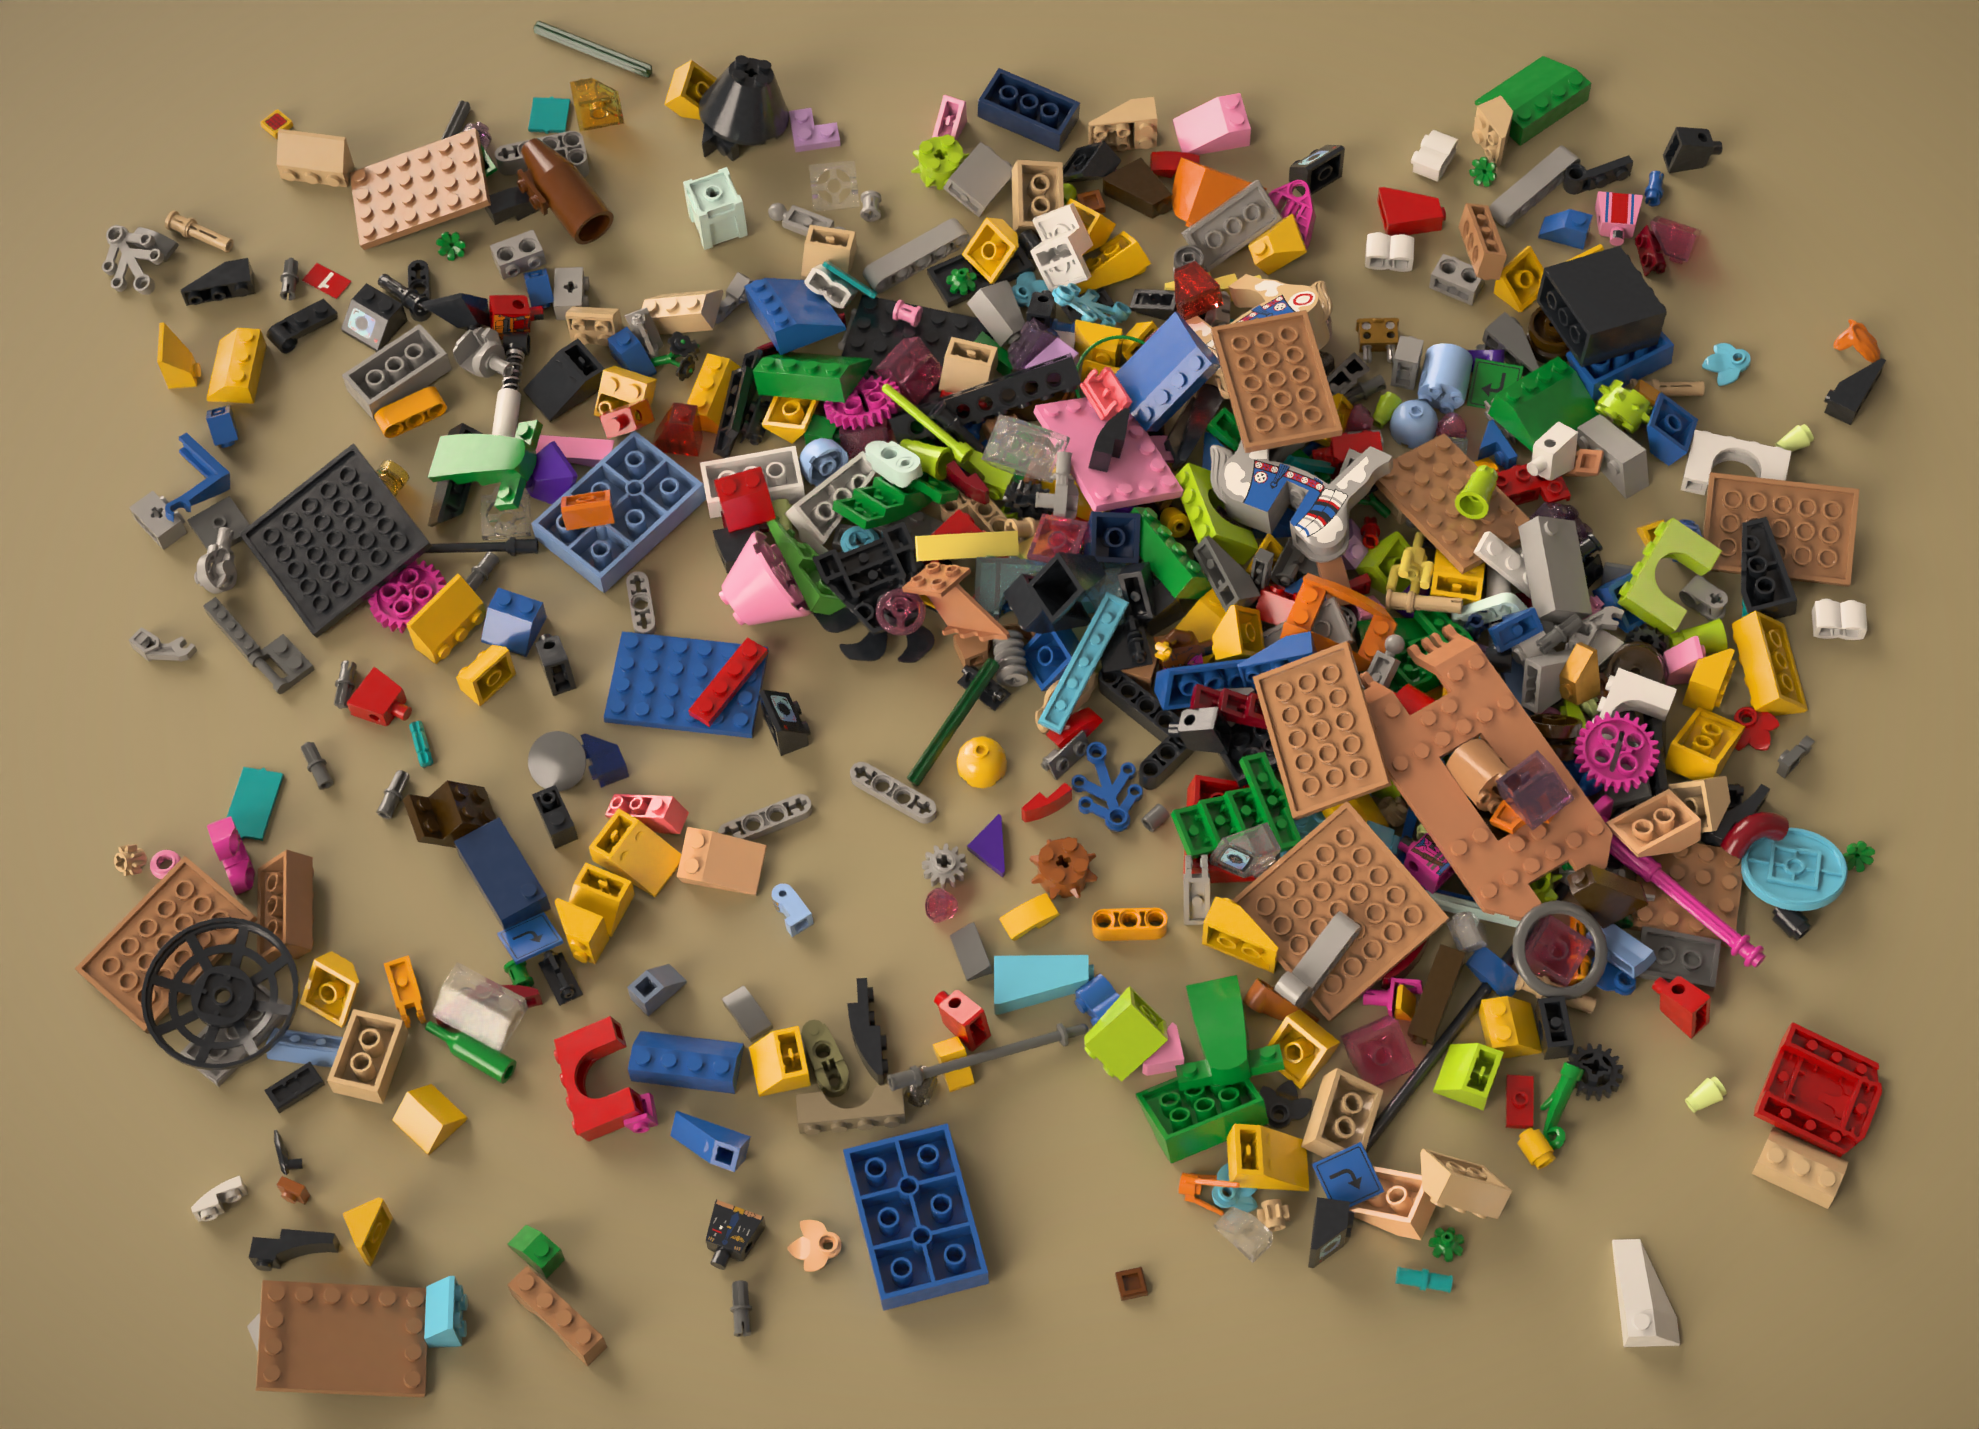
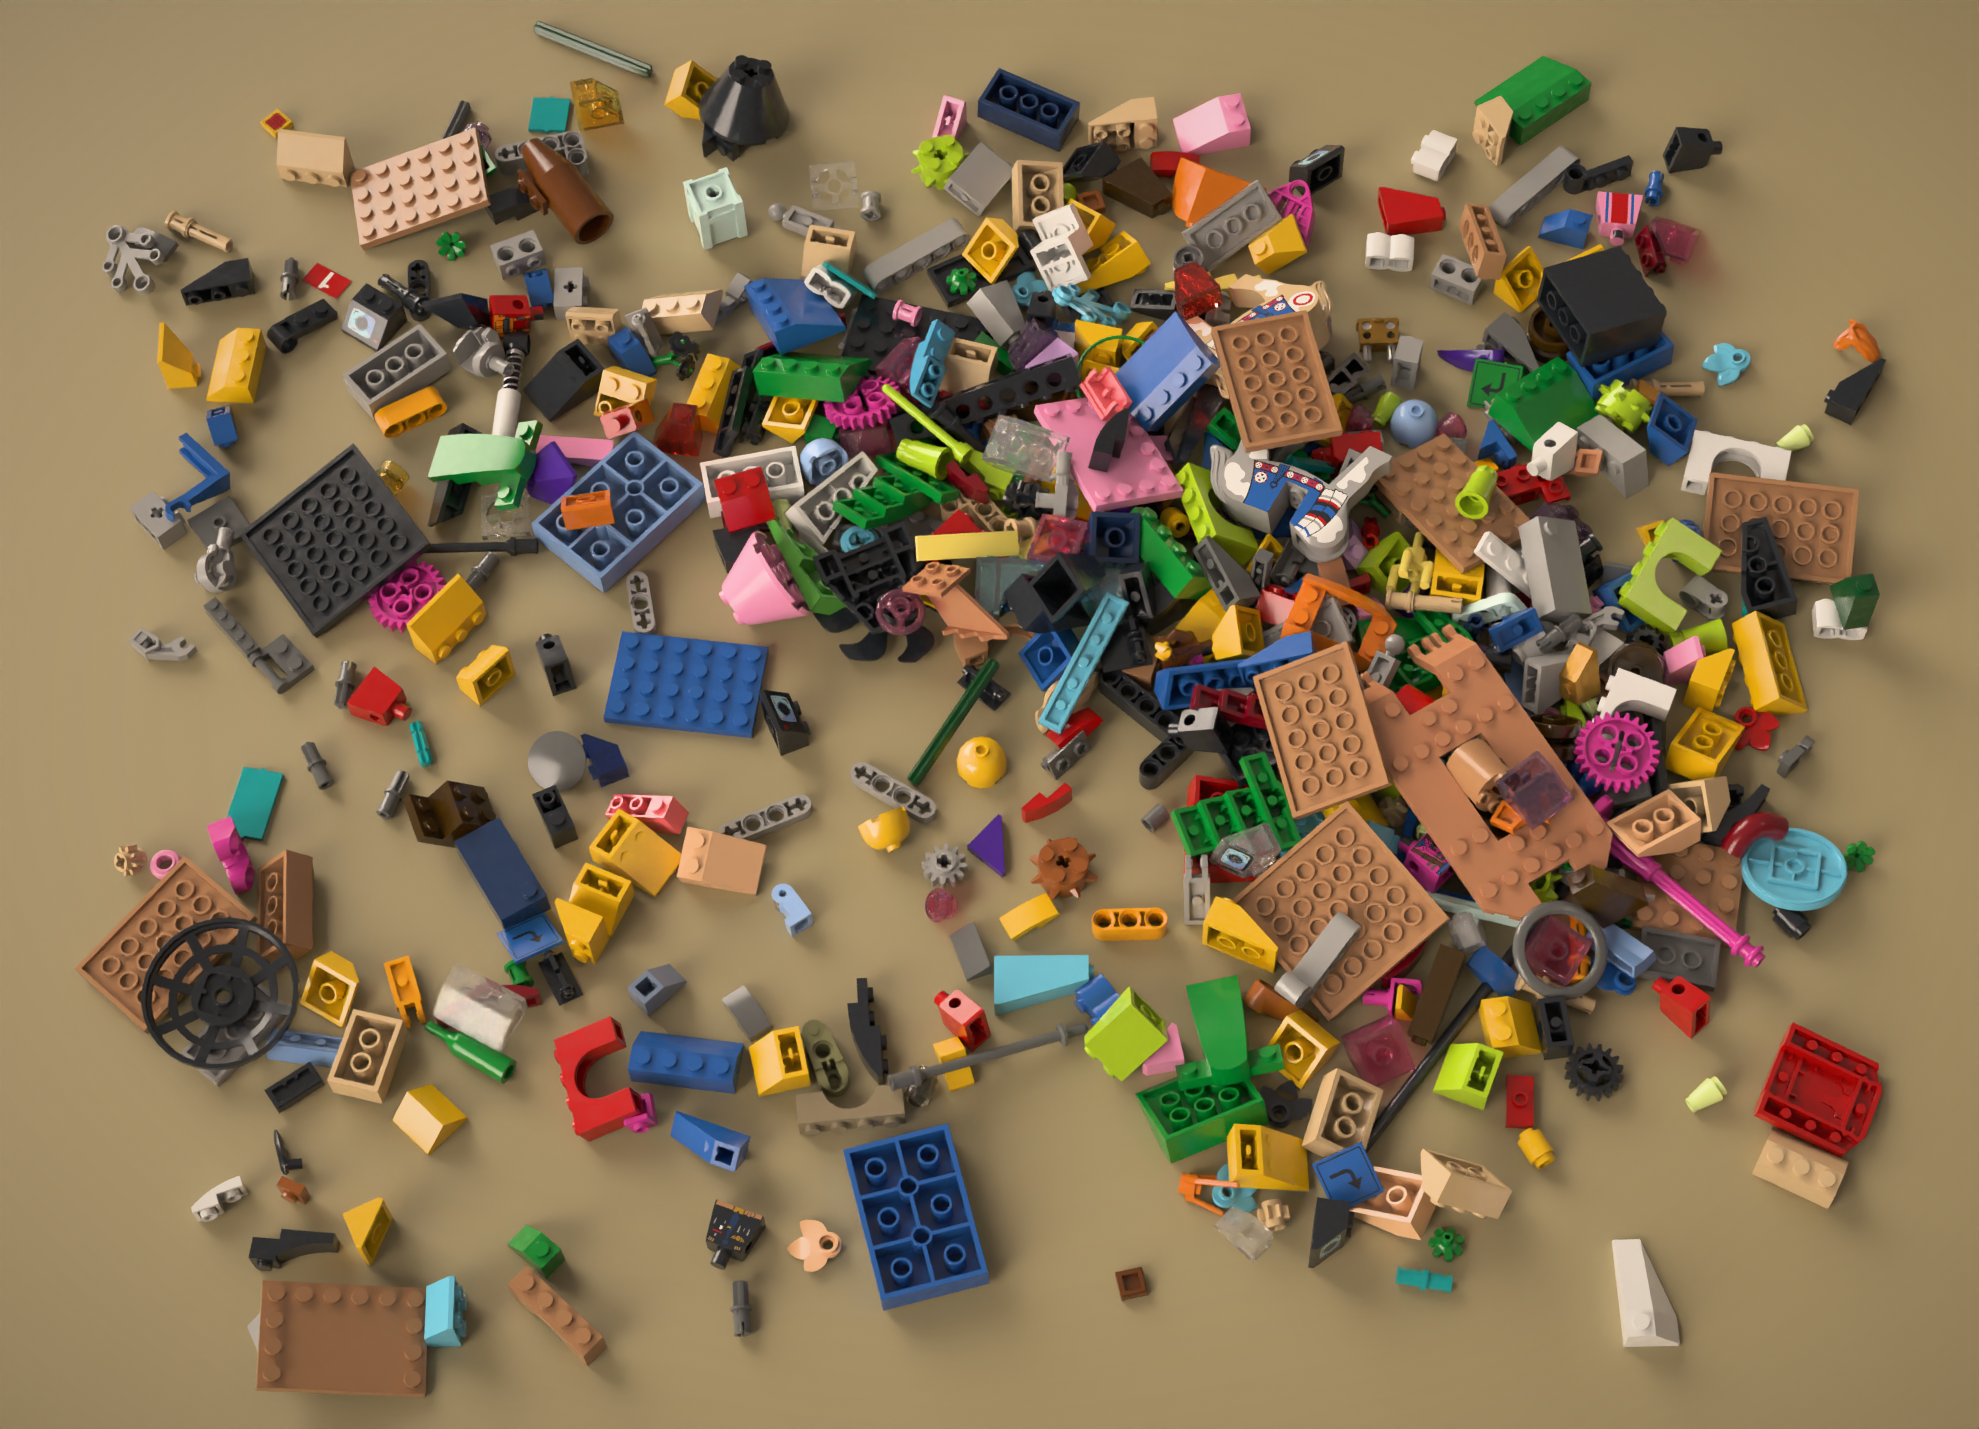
blue slope [481,587,547,657] -> none
red plate [688,637,768,727] -> none
lavender plate [789,108,841,152] -> none
light aqua piece [865,441,923,488] -> none
light grey piece [992,630,1028,687] -> none
blue plant [1072,742,1143,832] -> none
light blue cylinder [1417,343,1473,414] -> none
green plant [1469,157,1497,187] -> none
green plant [1540,1062,1585,1150] -> none
none -> yellow cylinder [858,807,910,853]
none -> dark azure slope [910,319,955,408]
none -> dark green slope [1830,573,1880,630]

